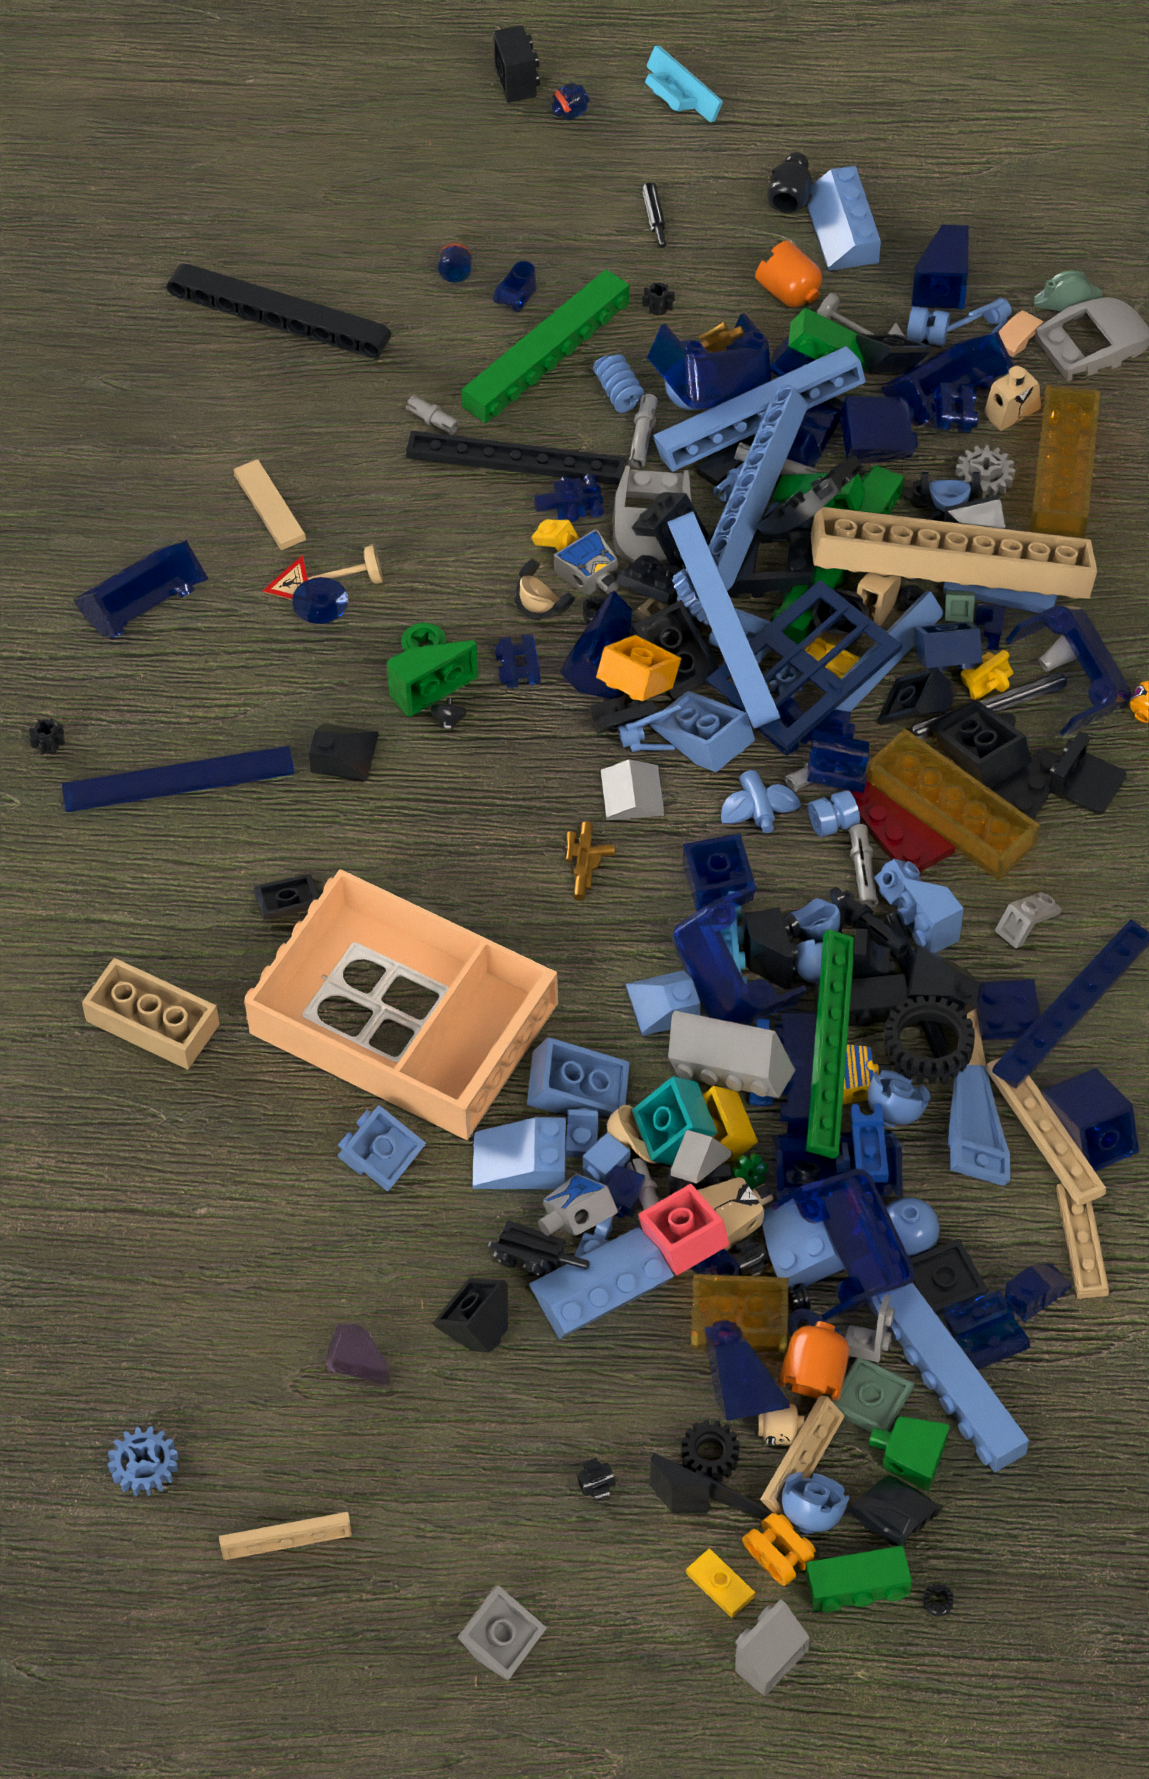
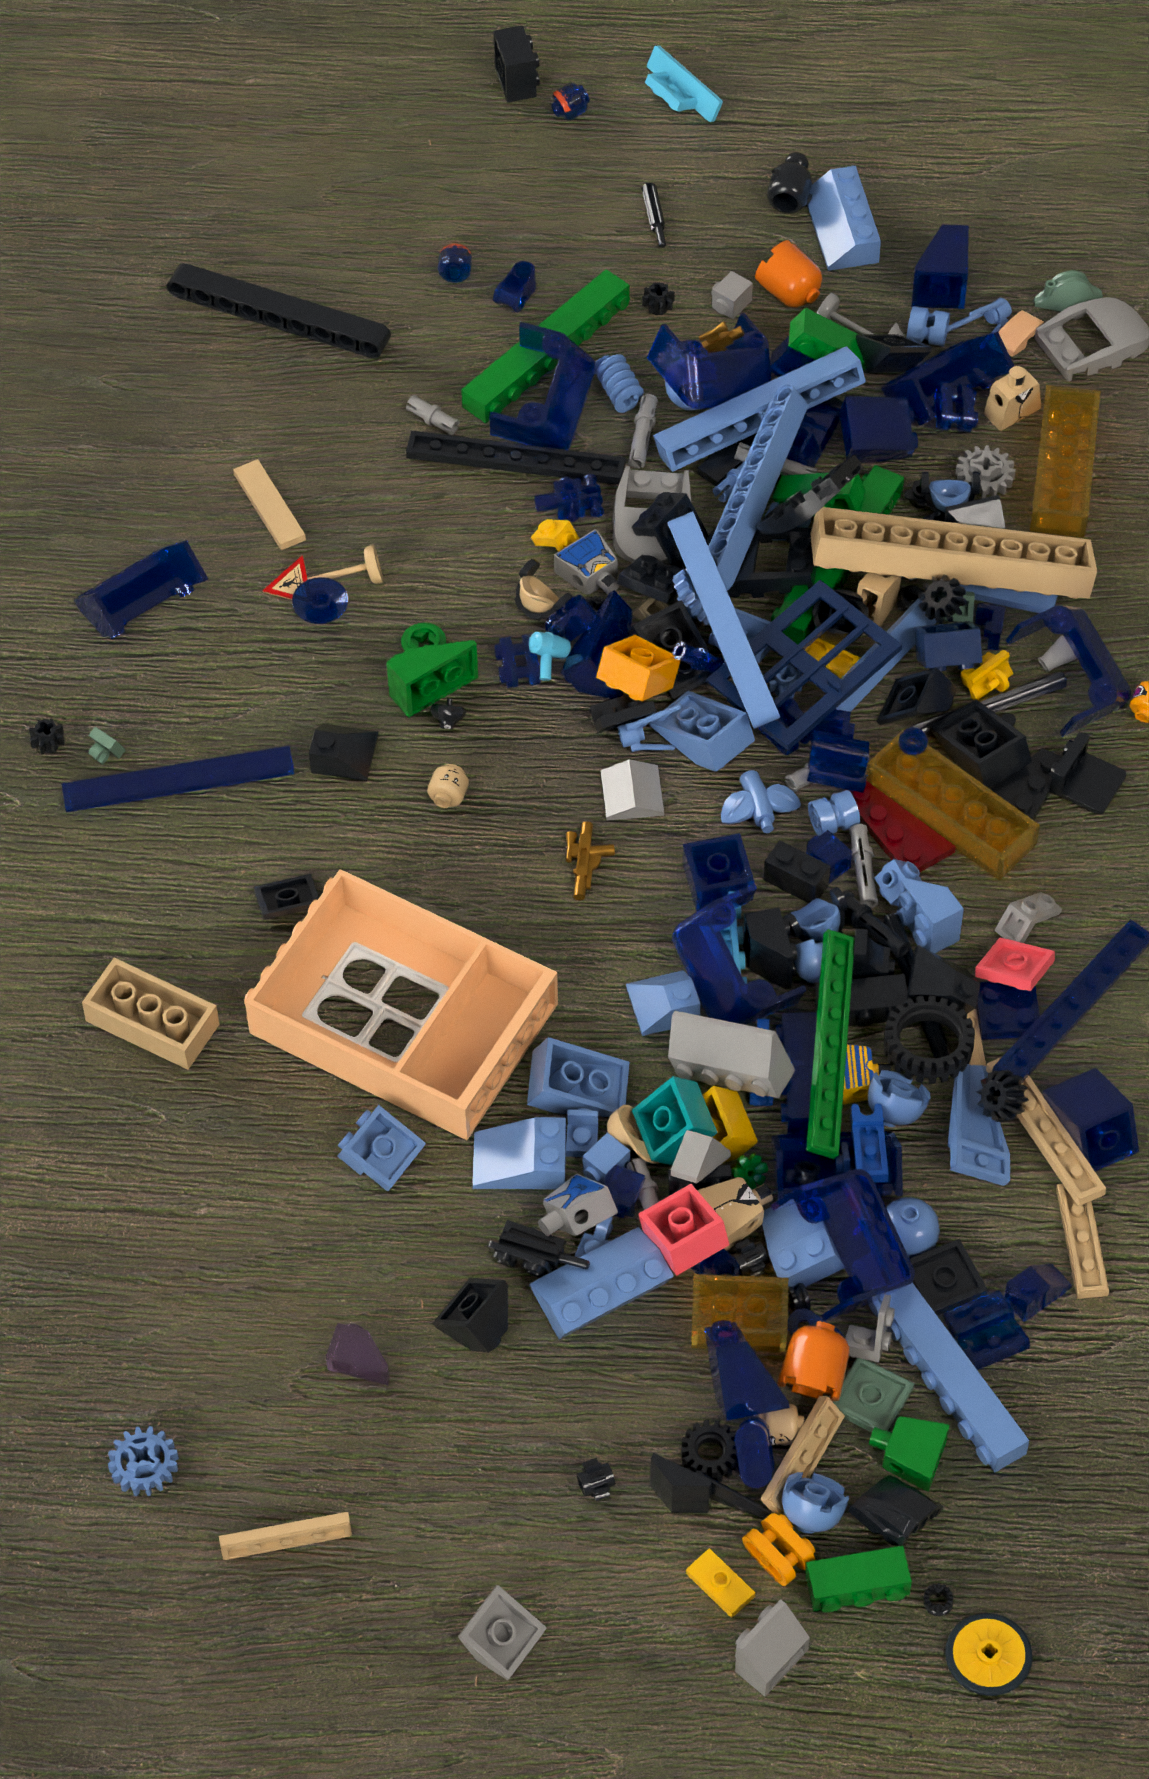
none -> sand green tile [88,726,126,765]
none -> tan head [427,764,469,808]
none -> clear blue windscreen [489,322,595,450]
none -> medium azure piece [528,632,571,681]
none -> clear blue piece [545,594,599,642]
none -> clear blue pin [673,642,725,673]
none -> light grey brick [711,271,753,319]
none -> clear blue brick [735,1416,775,1488]
none -> black brick [763,840,830,903]
none -> clear blue brick [806,830,852,884]
none -> clear blue plate [898,727,928,755]
none -> black gear [918,574,967,624]
none -> yellow wheel [945,1613,1032,1696]
none -> coral plate [975,937,1055,991]
none -> black gear [976,1070,1029,1122]

